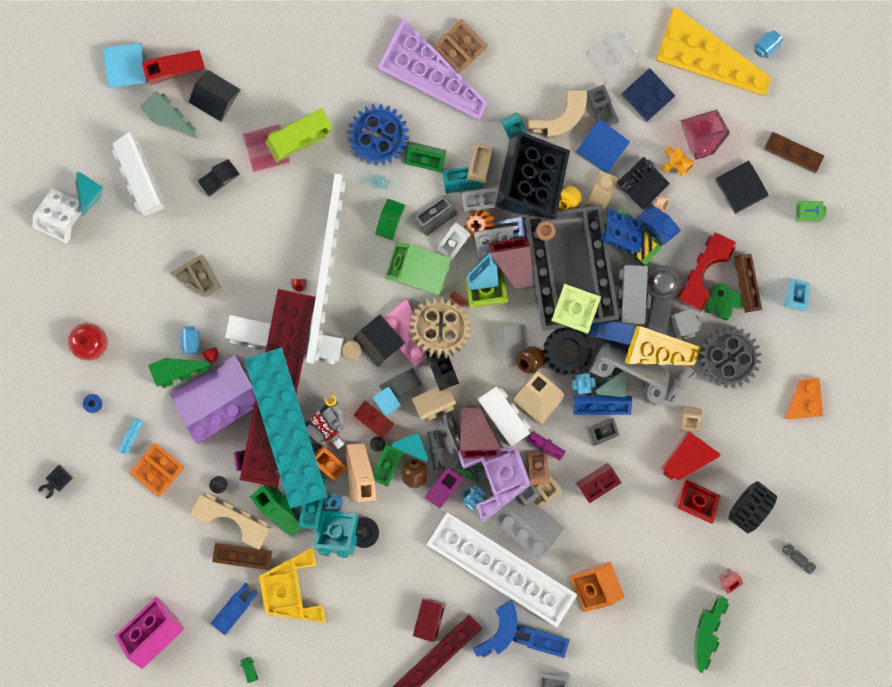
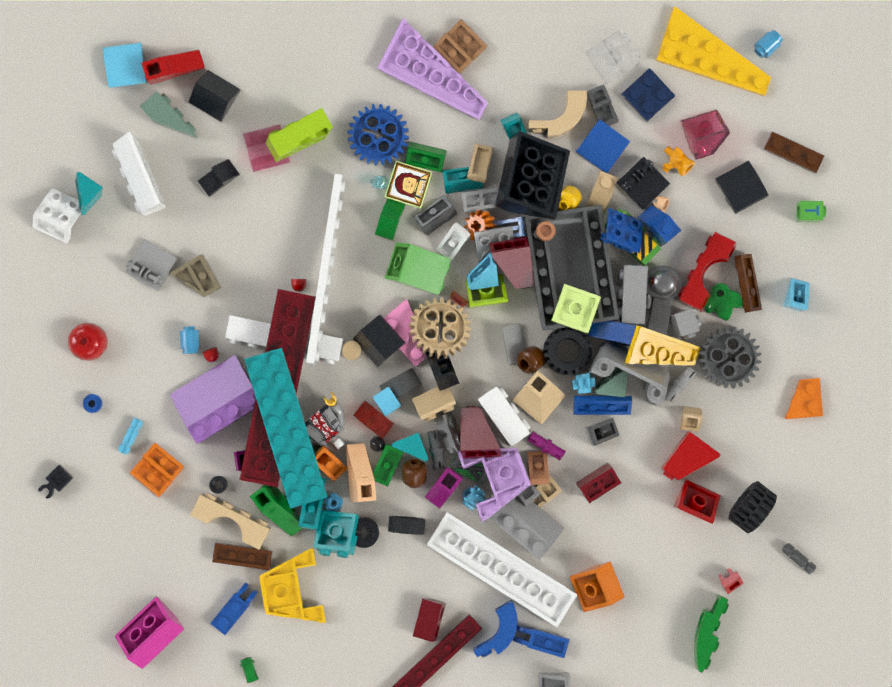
green slope [148,358,212,389] -> none
none -> light grey hinge [125,239,177,291]
none -> tile [385,161,432,209]
none -> black tyre [388,516,425,535]

